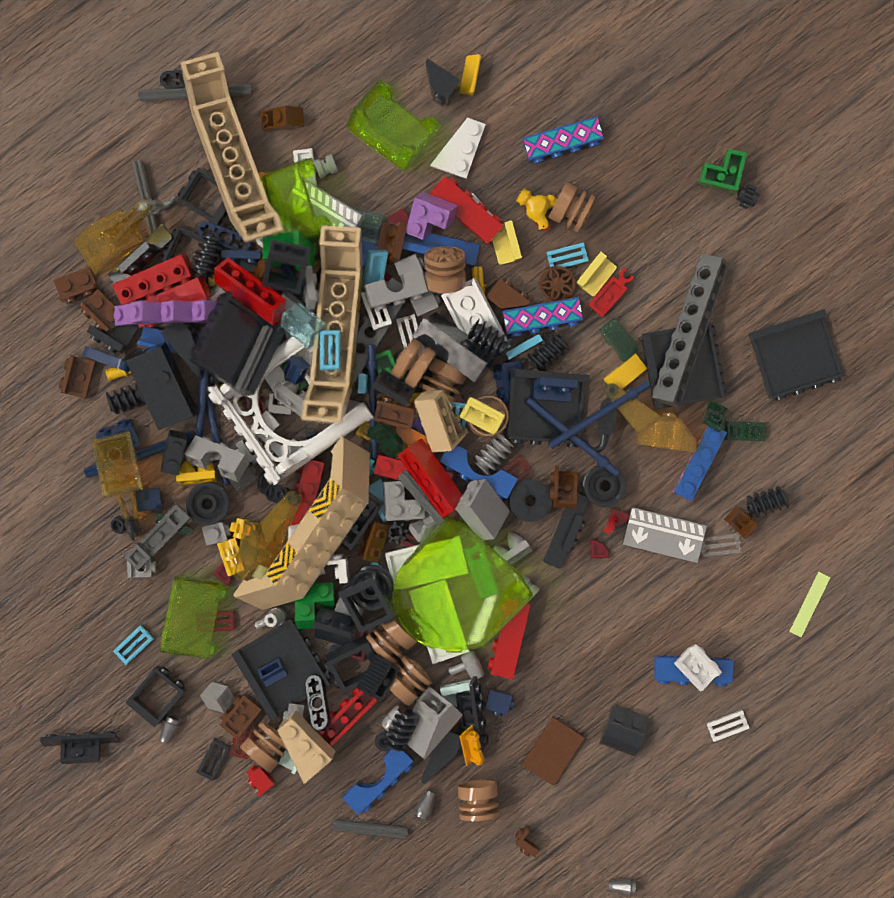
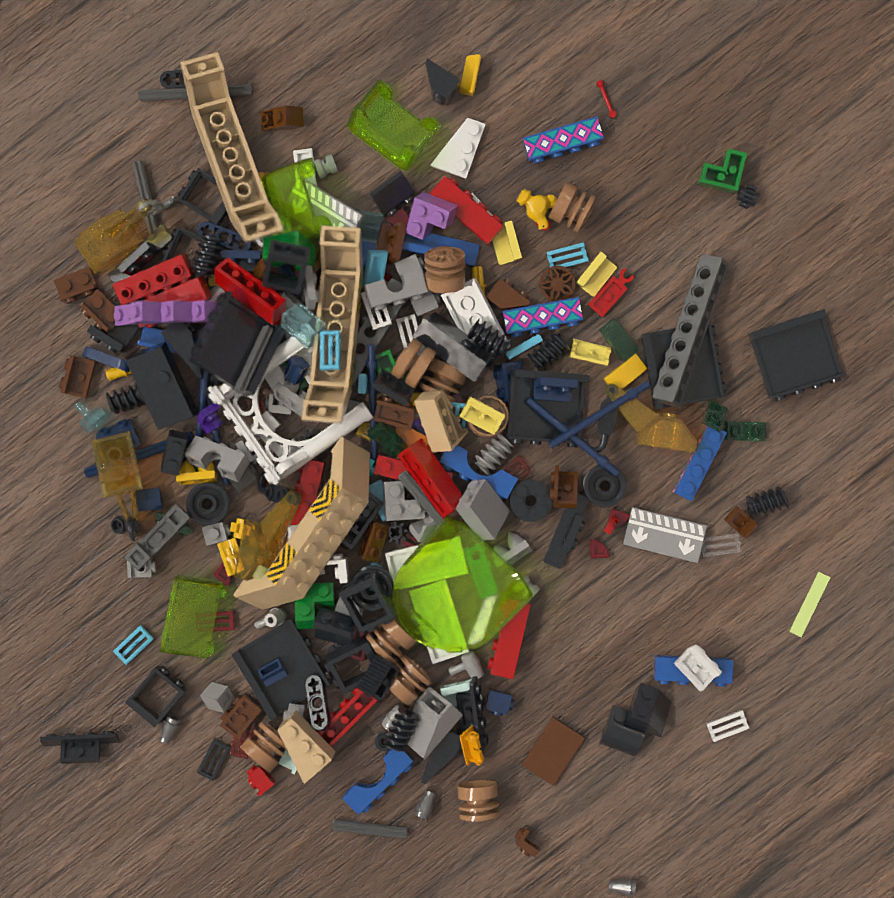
none -> clear light blue piece [74,401,109,433]
none -> dark purple bracket [196,403,223,434]
none -> black slope [369,171,415,217]
none -> light yellow hinge [569,339,611,366]
none -> red hinge [597,80,616,118]
none -> black slope [625,683,671,738]

